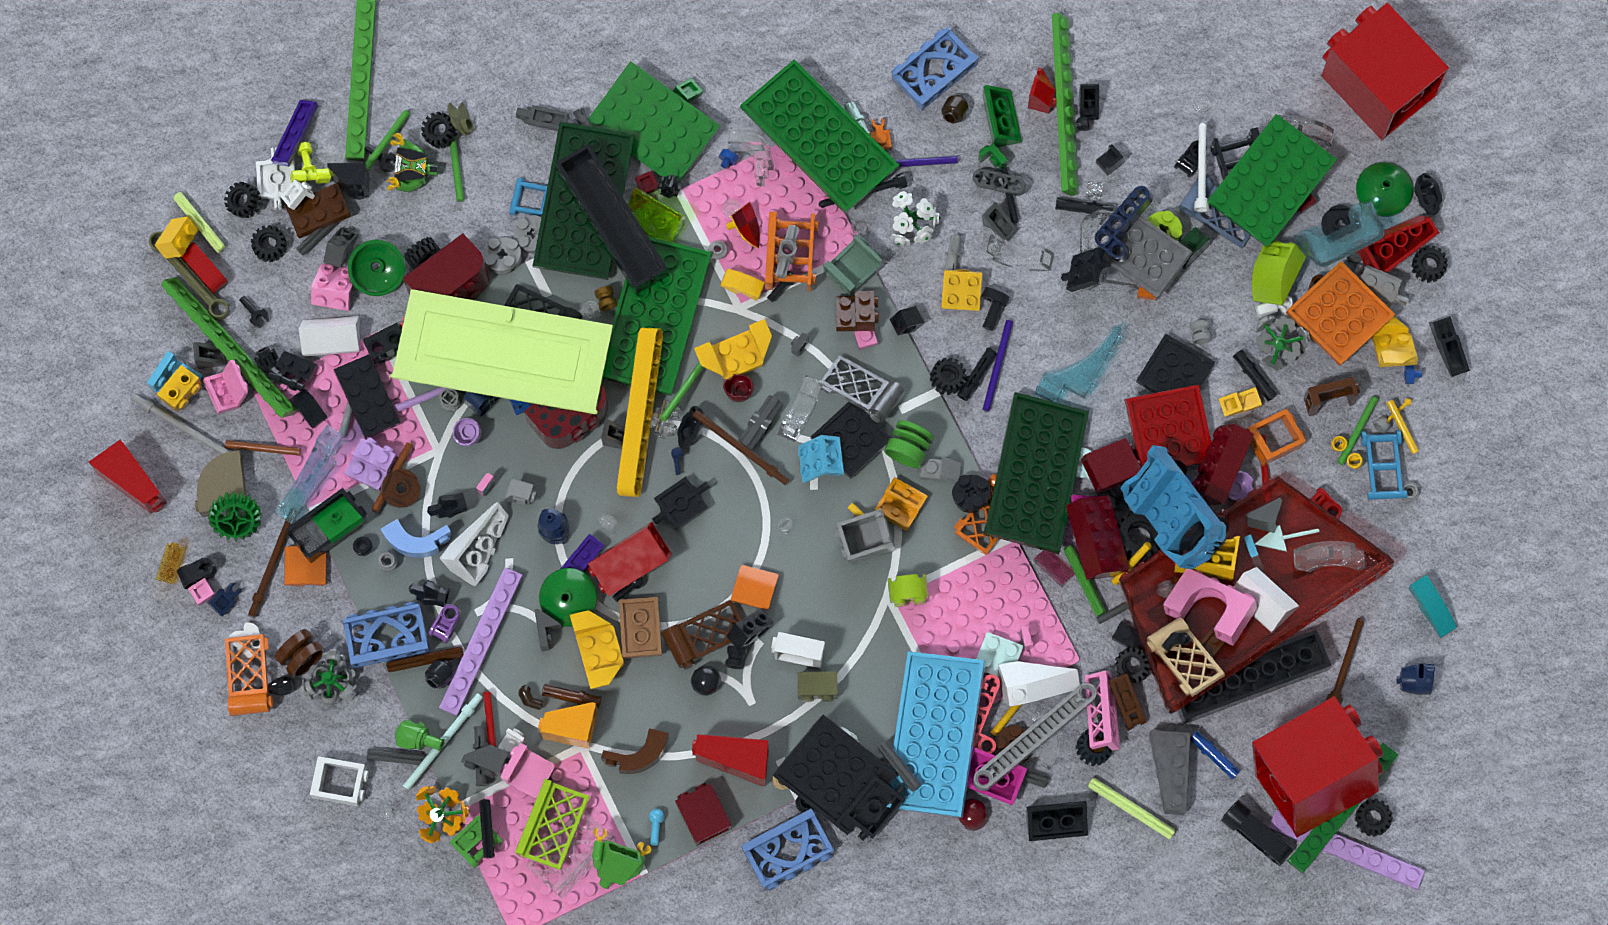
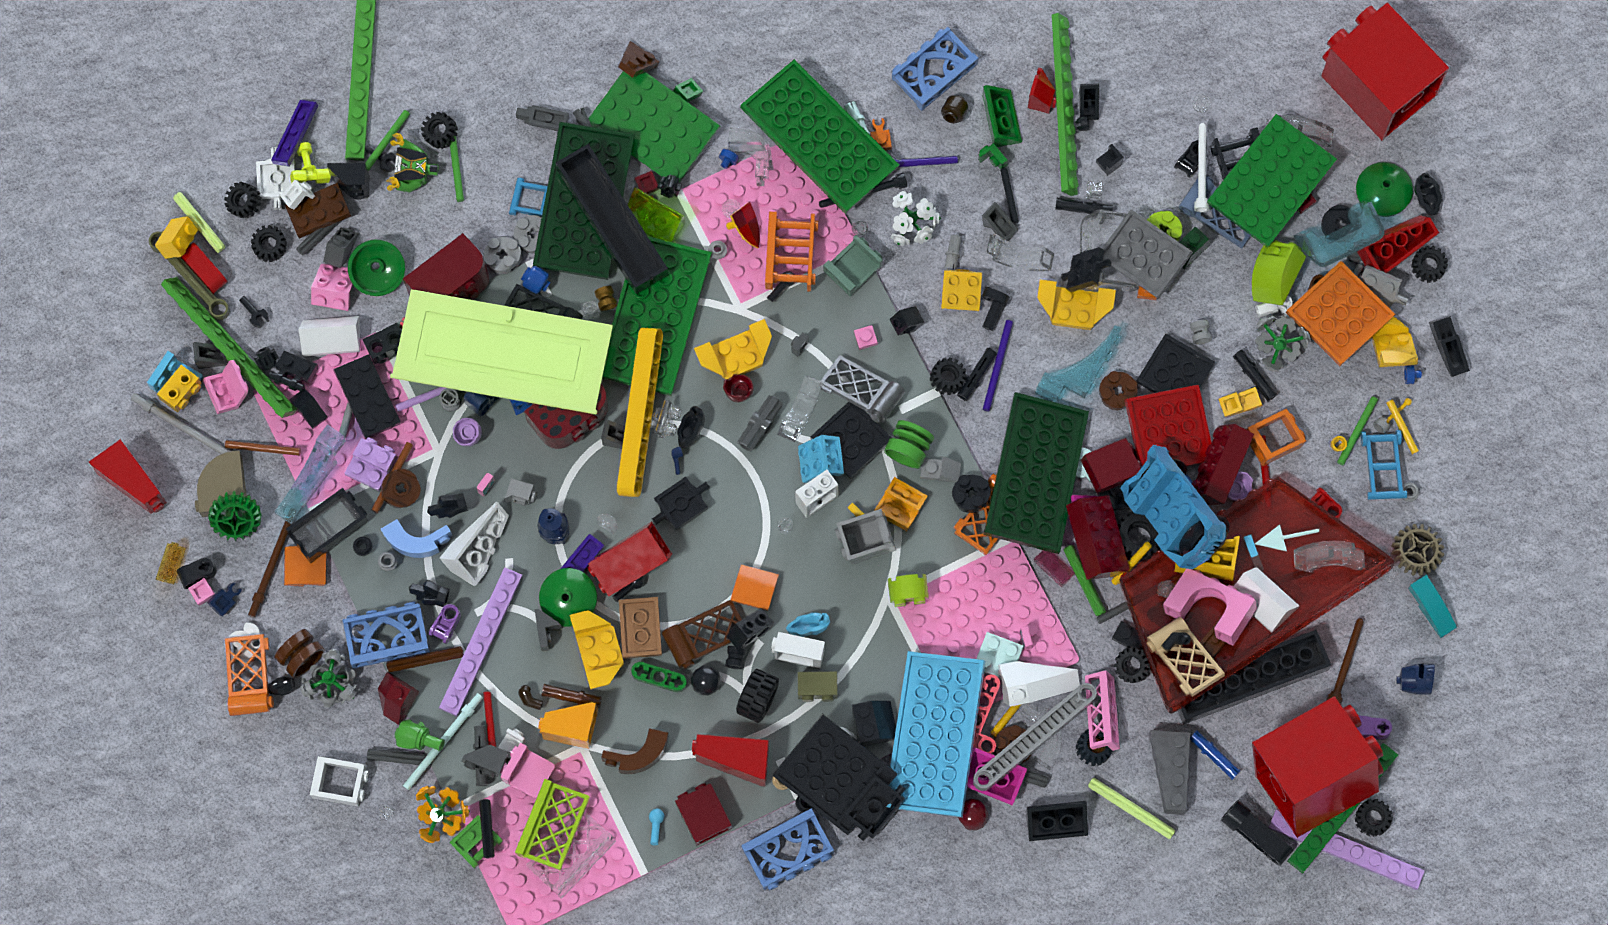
green plate [312,496,364,544] -> none
black tyre [404,237,440,270] -> none
black head [425,660,454,689] -> none
olive plate [448,102,474,136] -> none
bright green torso [592,827,651,889] -> none
bright green bar [660,362,704,422] -> none
reddish brown bar [692,410,790,485] -> none
yellow slope [720,269,765,301] -> none
light grey axle [775,225,799,278] -> none
plate [836,291,879,331] -> none
dark grey axle [878,742,921,792] -> none
dark grey beam [972,169,1027,196] -> none
dark blue beam [1094,186,1153,262] -> none
reddish brown plate [1108,673,1146,731] -> none
dark grey slope [1246,498,1282,533] -> none
reddish brown panel [1304,377,1360,416] -> none
yellow hinge [1347,453,1363,469] -> none
none -> dark red slope [378,671,420,725]
none -> blue head [521,266,550,294]
none -> reddish brown wing [618,41,660,78]
none -> green beam [631,662,687,693]
none -> black tyre [736,668,779,723]
none -> medium azure arm [786,612,830,637]
none -> white window [795,470,838,518]
none -> black slope [852,701,896,747]
none -> yellow piece [1037,279,1116,330]
none -> reddish brown plate [1099,371,1138,411]
none -> medium lavender piece [1357,716,1392,740]
none -> dark tan gear [1391,524,1444,576]

